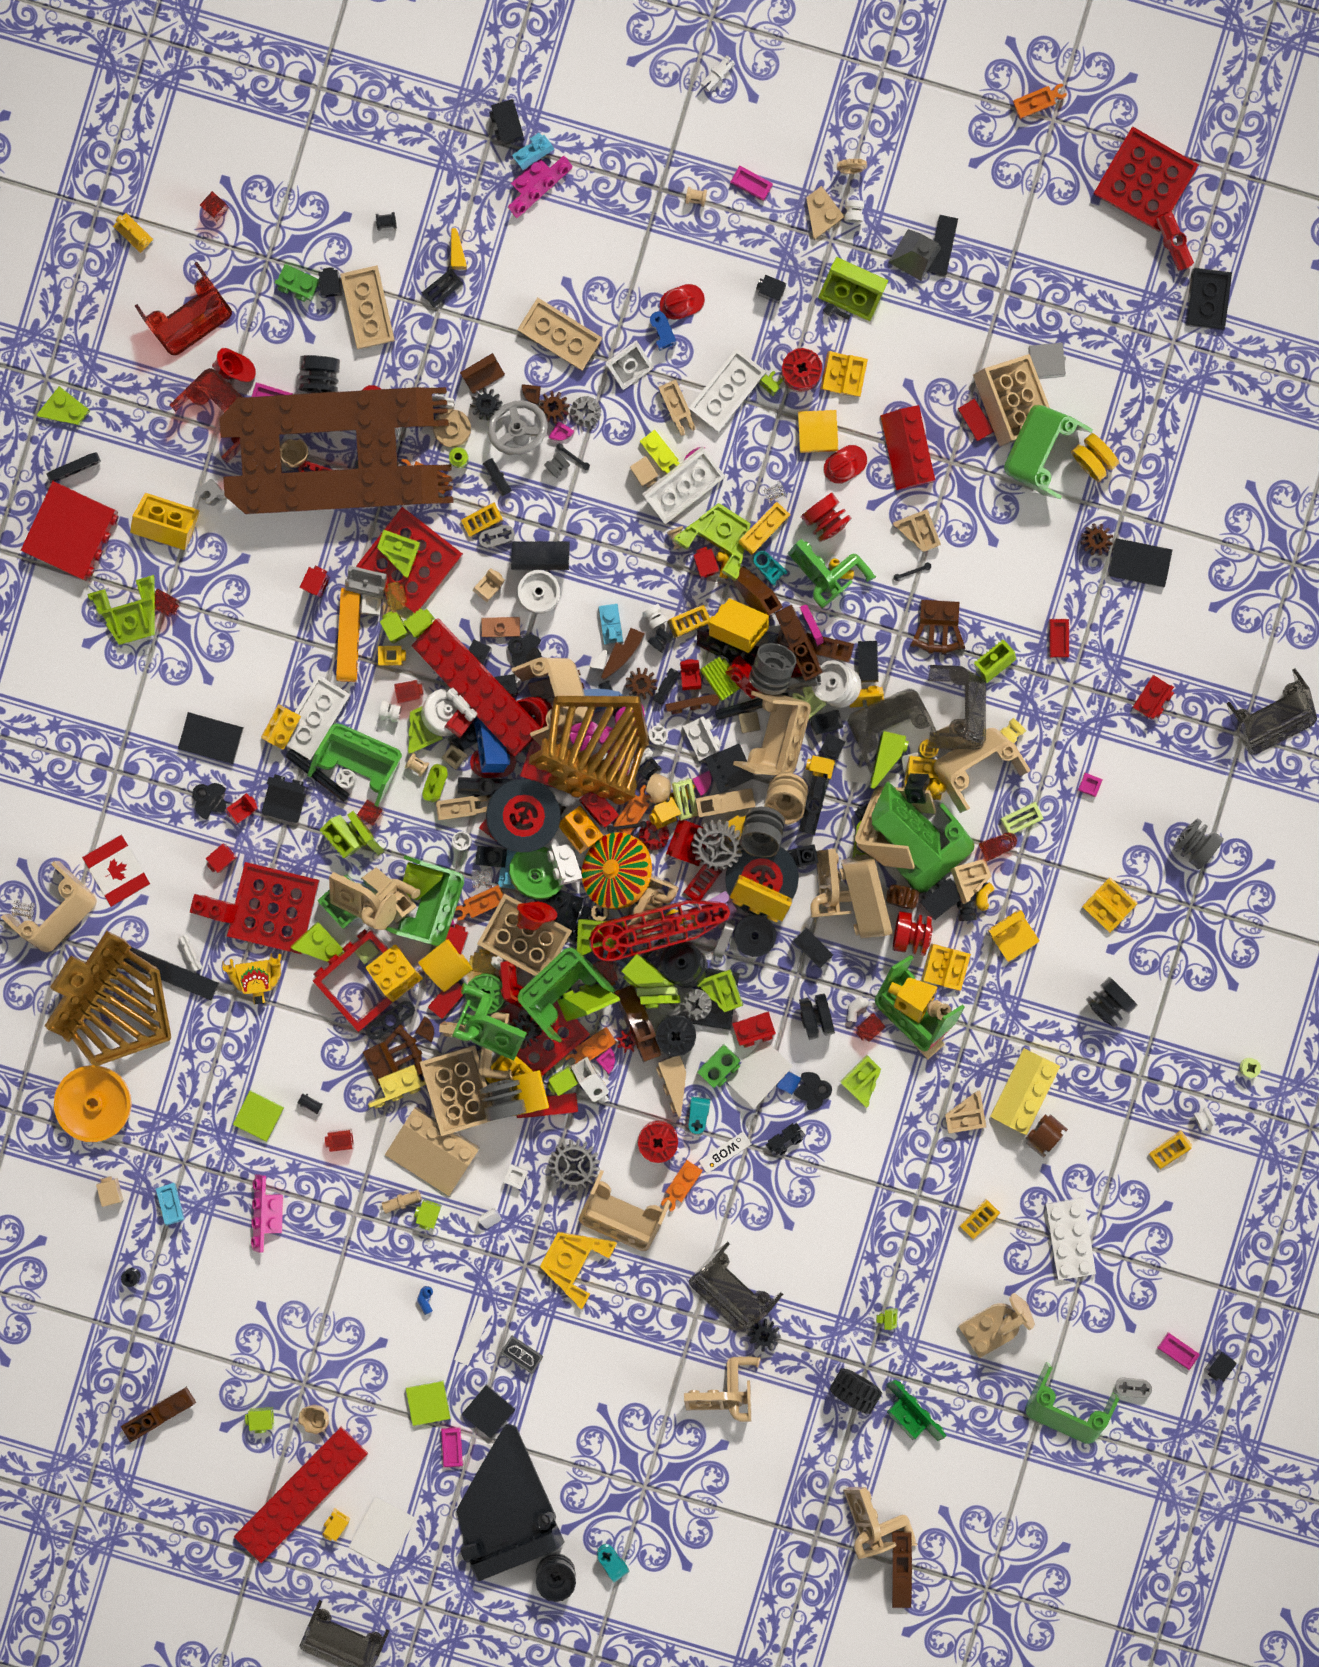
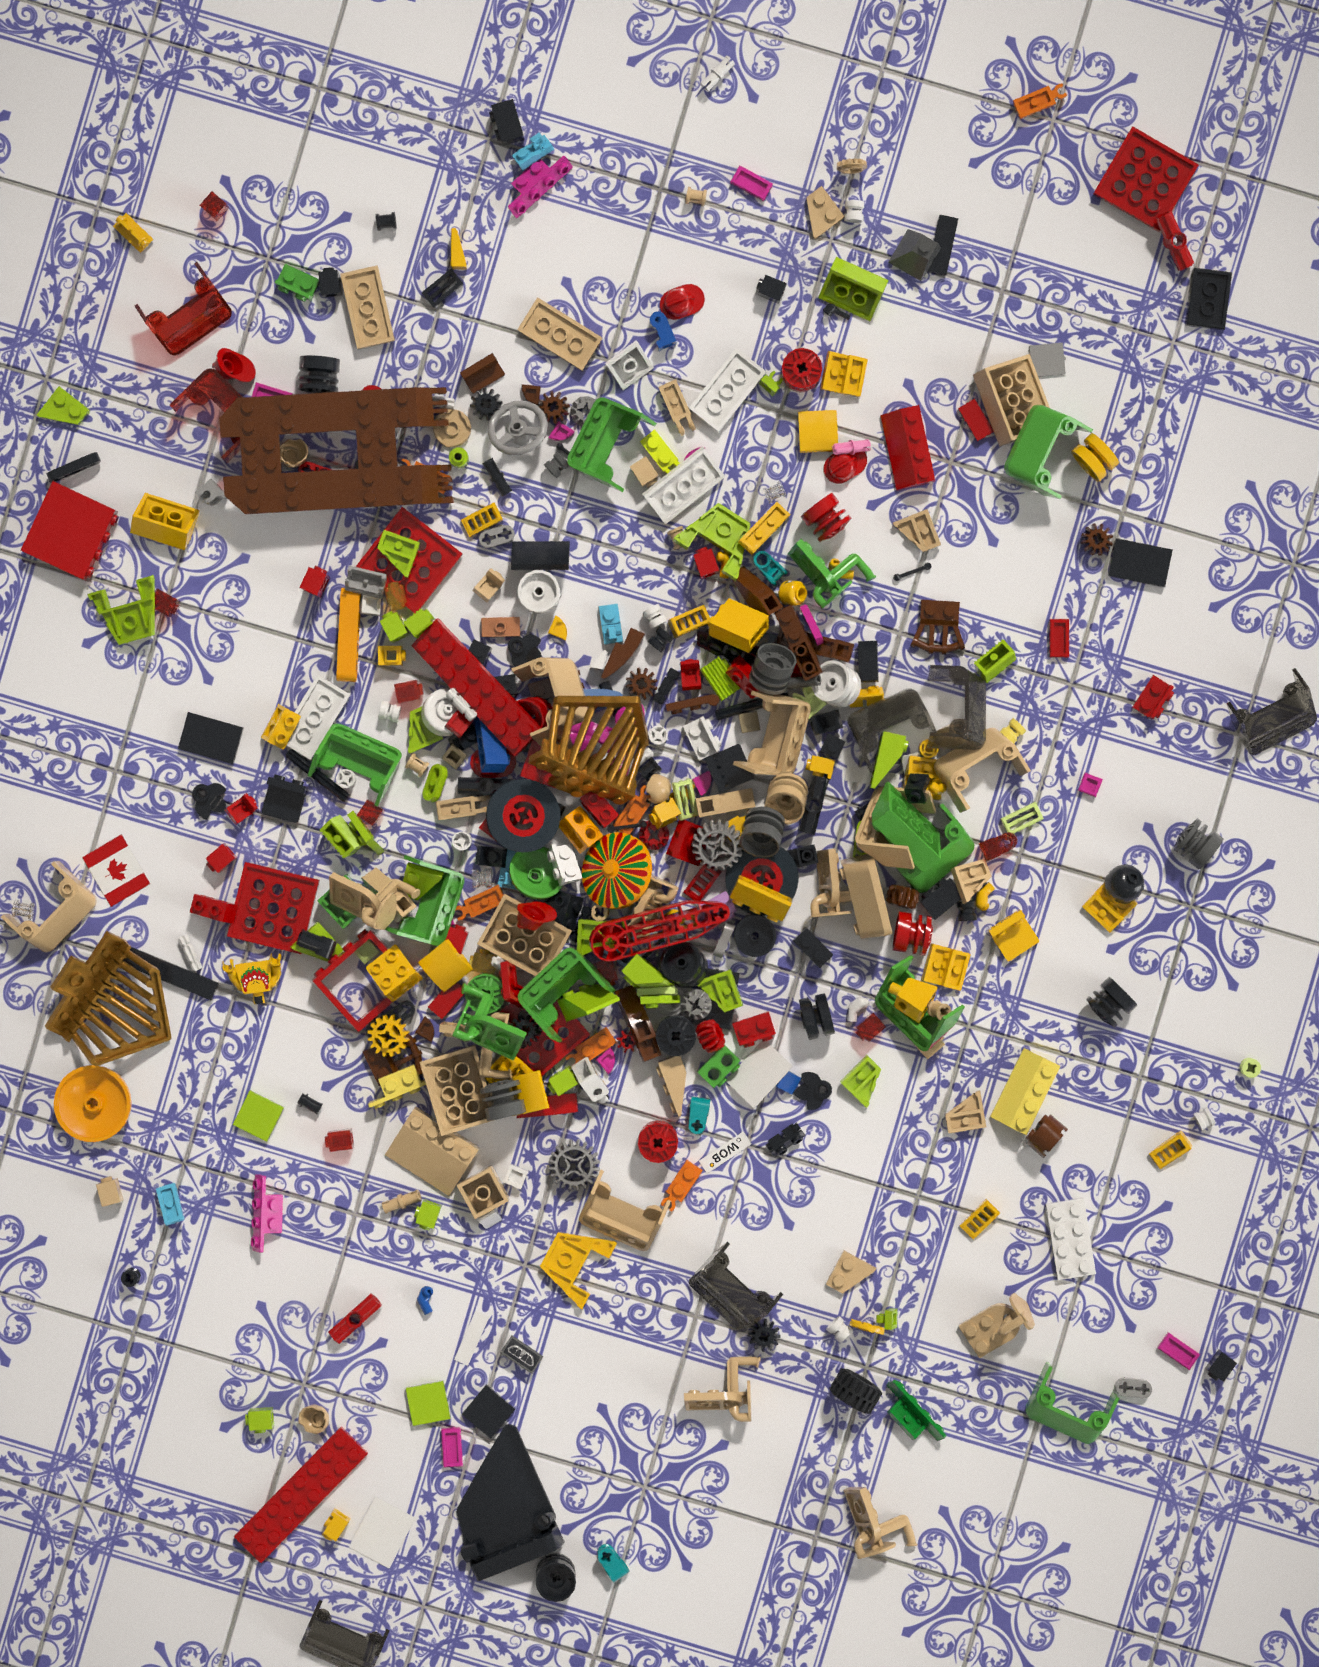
reddish brown slope [120,1386,197,1443] -> none
reddish brown slope [892,1531,912,1608] -> none
none -> black piece [296,929,337,960]
none -> red piece [328,1293,382,1344]
none -> yellow gear [367,1015,410,1057]
none -> tan brick [457,1165,510,1219]
none -> yellow tile [548,615,567,641]
none -> bright green windscreen [567,397,657,492]
none -> red gear [696,1019,725,1053]
none -> yellow head [778,580,807,606]
none -> tan wing [826,1250,877,1294]
none -> white wheel [826,1316,853,1343]
none -> bright pink axle [832,439,871,455]
none -> yellow wheel [849,1319,885,1335]
none -> black cylinder [1105,864,1144,904]

